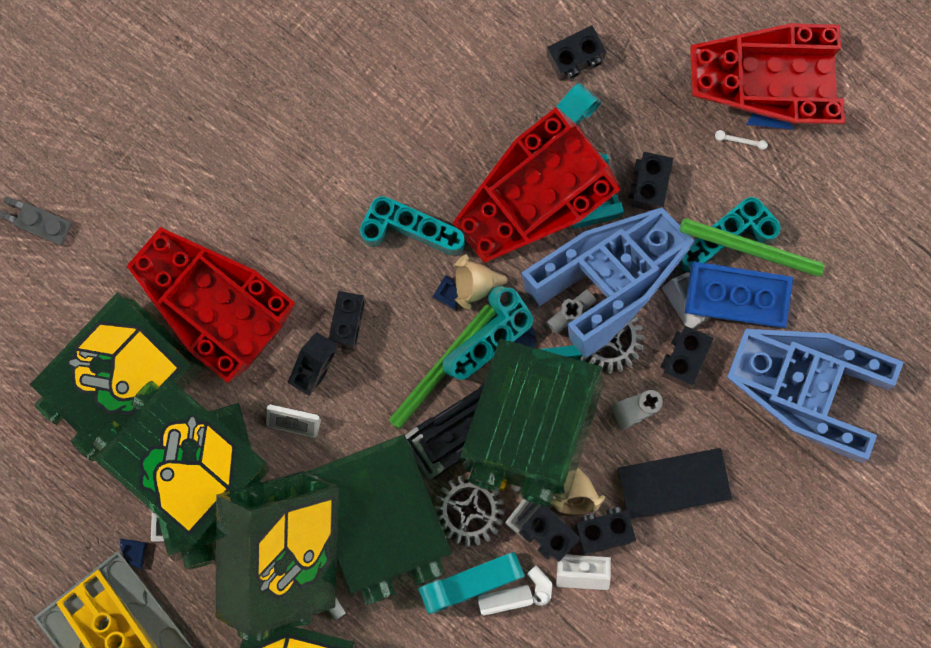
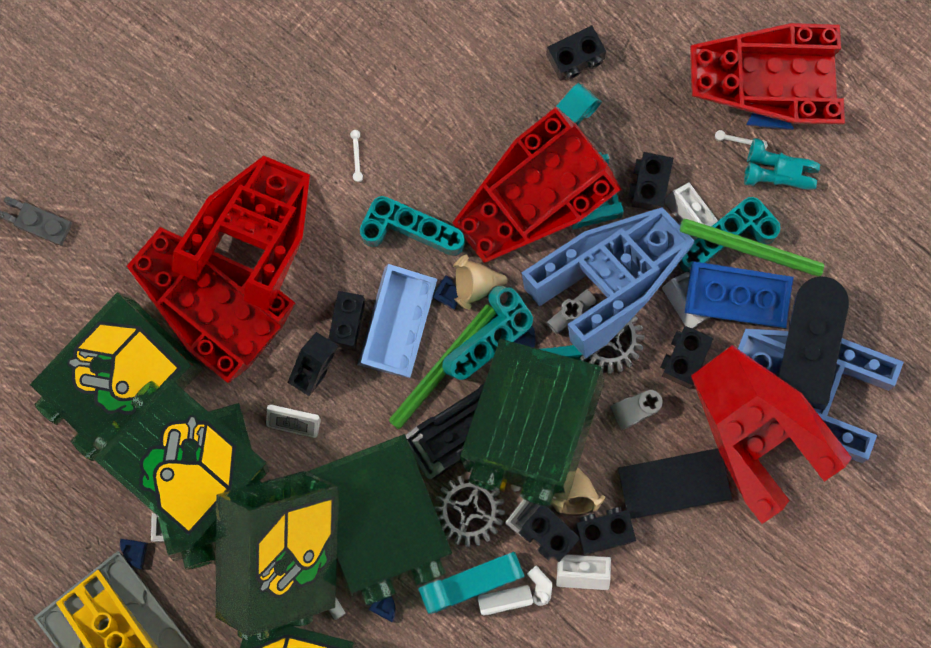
none -> red wedge [172,156,310,311]
none -> white hinge [350,130,363,183]
none -> light blue slope [357,264,437,378]
none -> dark blue tile [369,586,396,623]
none -> white slope [665,182,718,240]
none -> red wedge [691,345,852,524]
none -> teal piece [744,138,820,190]
none -> black piece [778,276,849,410]

